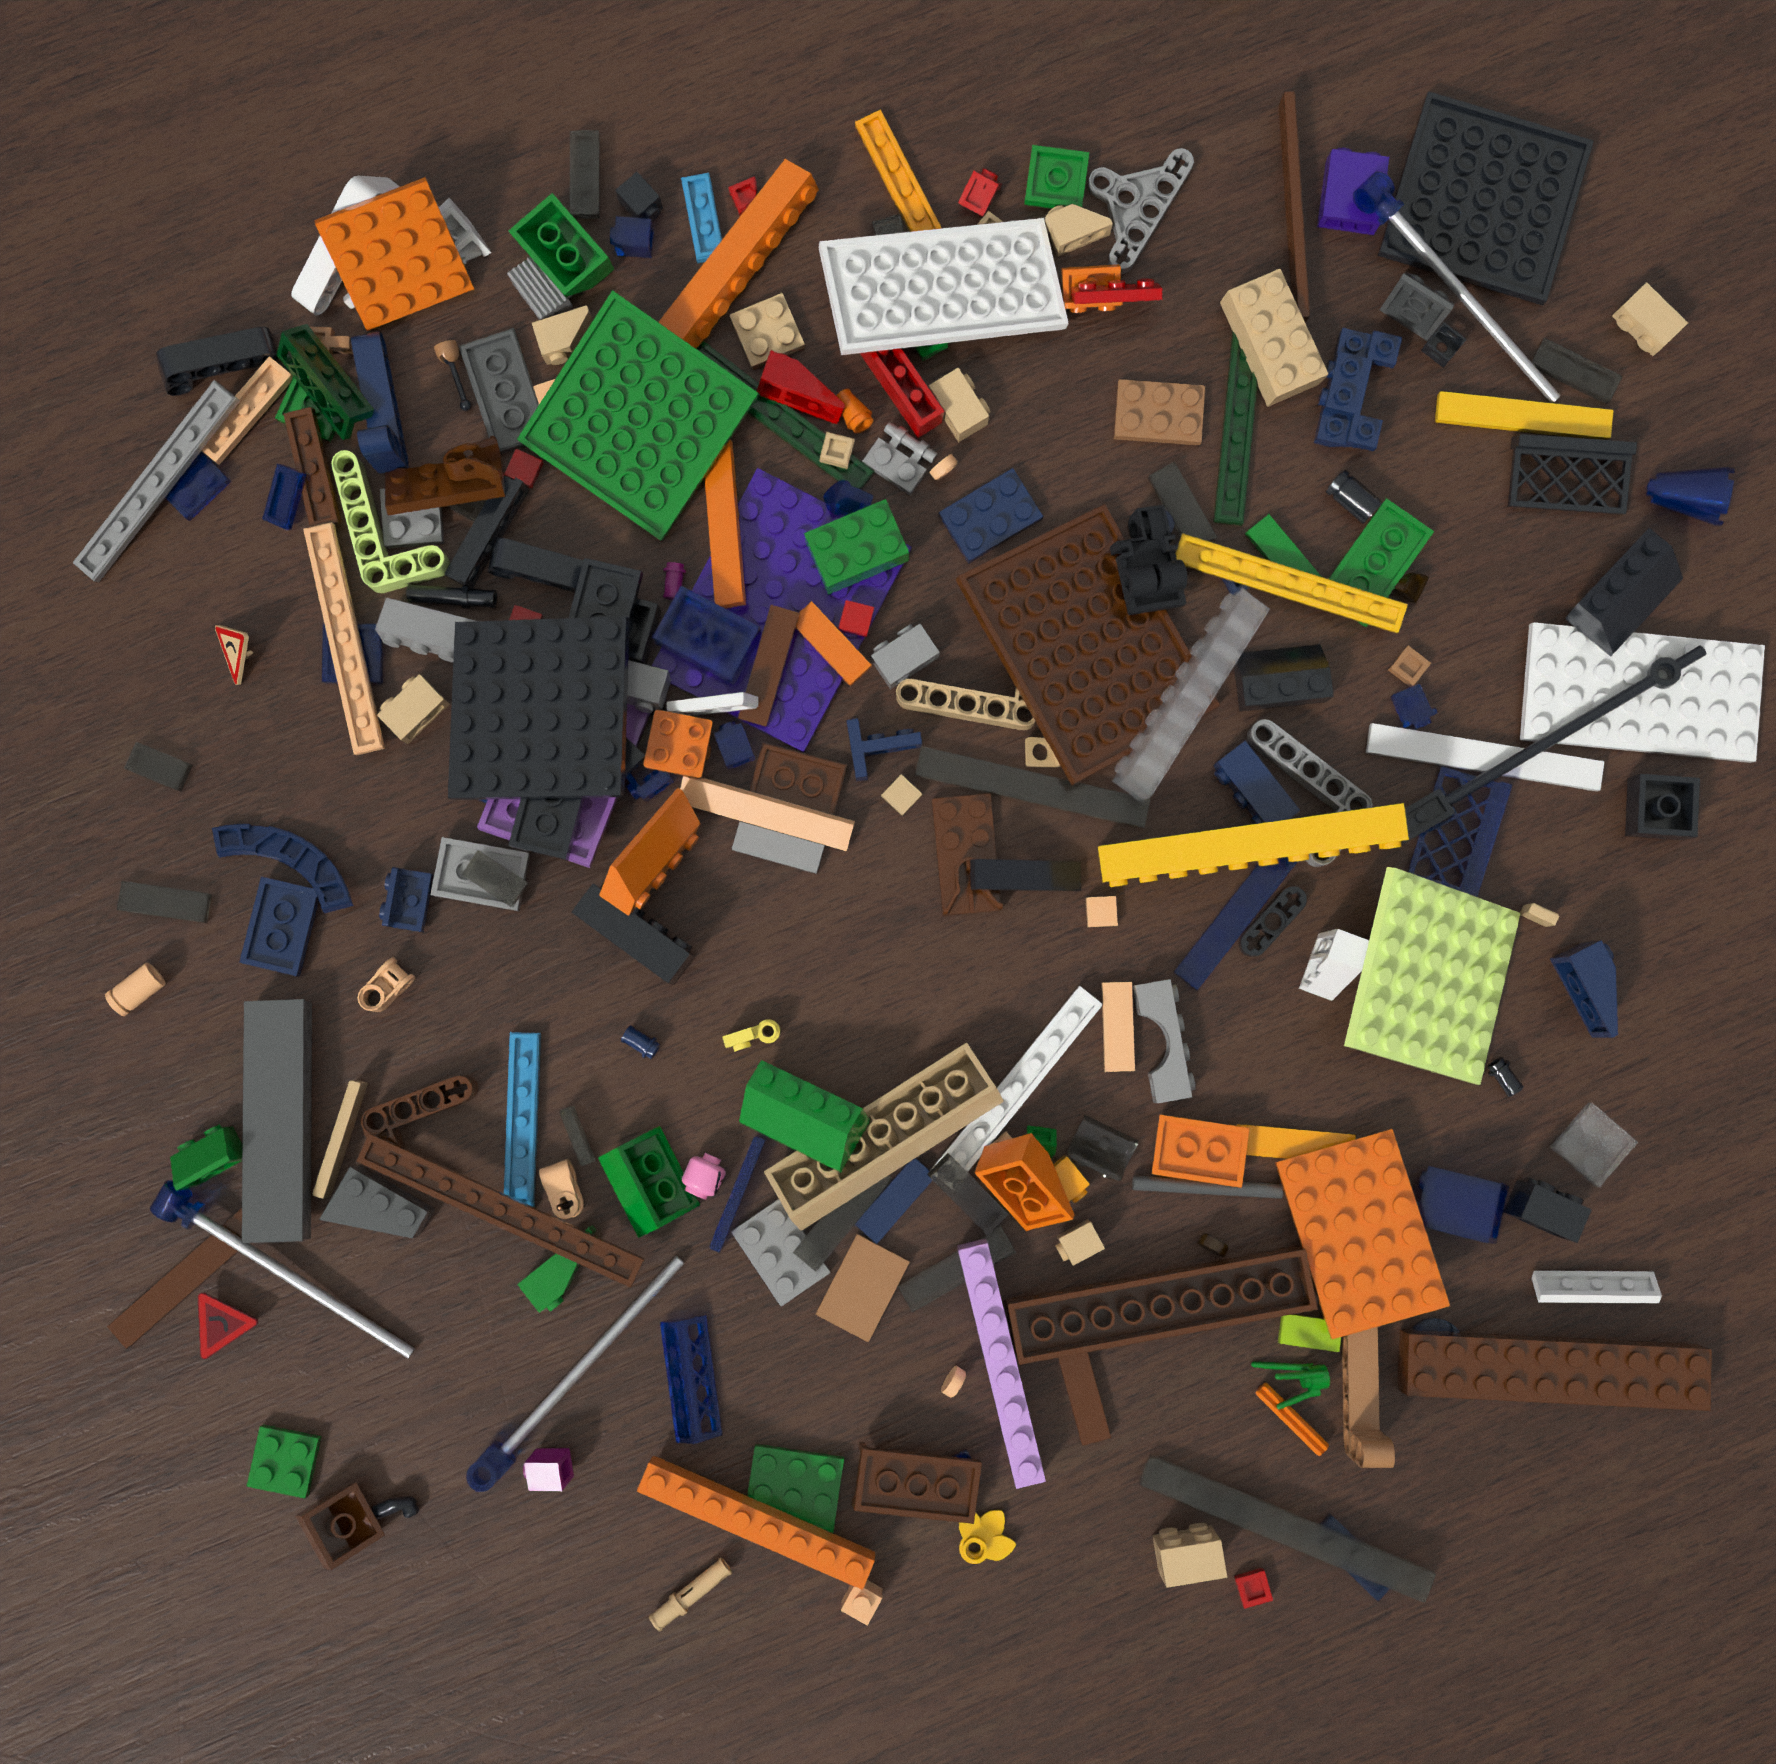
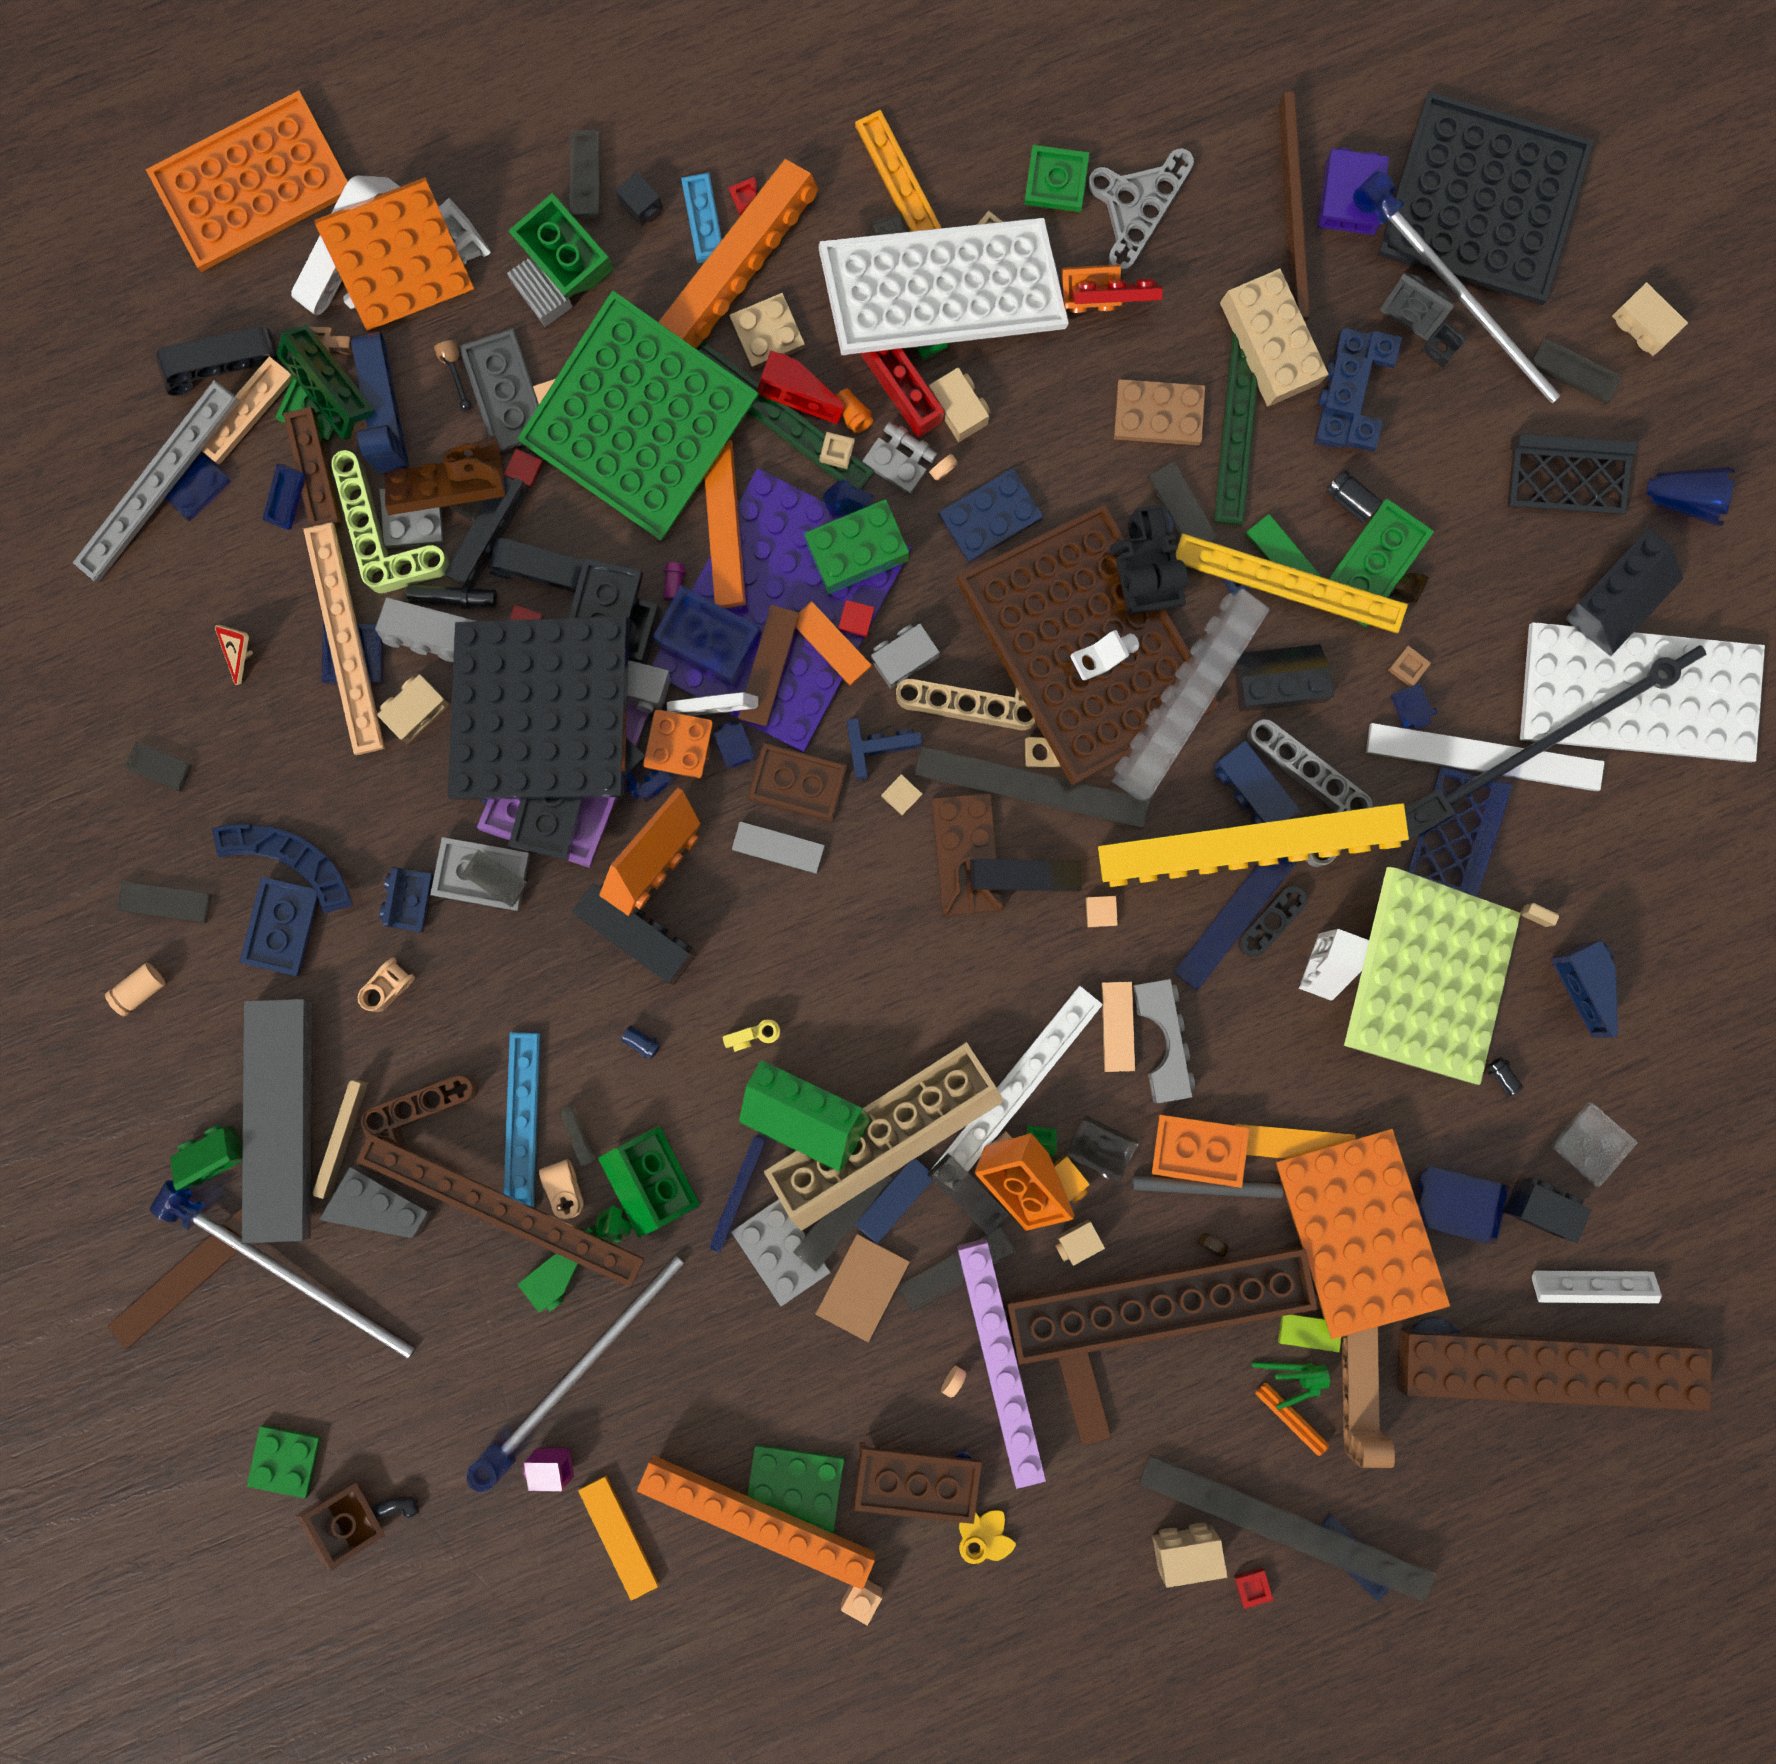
piece [198,1292,258,1360] -> none
tan slope [532,305,593,365] -> none
clear blue brick [610,216,654,258] -> none
tan pin [649,1557,733,1632] -> none
clear blue fence [660,1315,722,1444] -> none
light nougat tile [680,776,855,851] -> none
bright pink head [682,1153,726,1200] -> none
red bracket [958,168,1003,217] -> none
tan slope [1045,204,1113,257] -> none
yellow tile [1435,391,1613,440] -> none
black brick [1625,774,1700,840] -> none
none -> orange plate [146,90,348,272]
none -> light orange tile [578,1475,659,1601]
none -> green tile [594,1206,632,1243]
none -> white bracket [1071,630,1139,680]

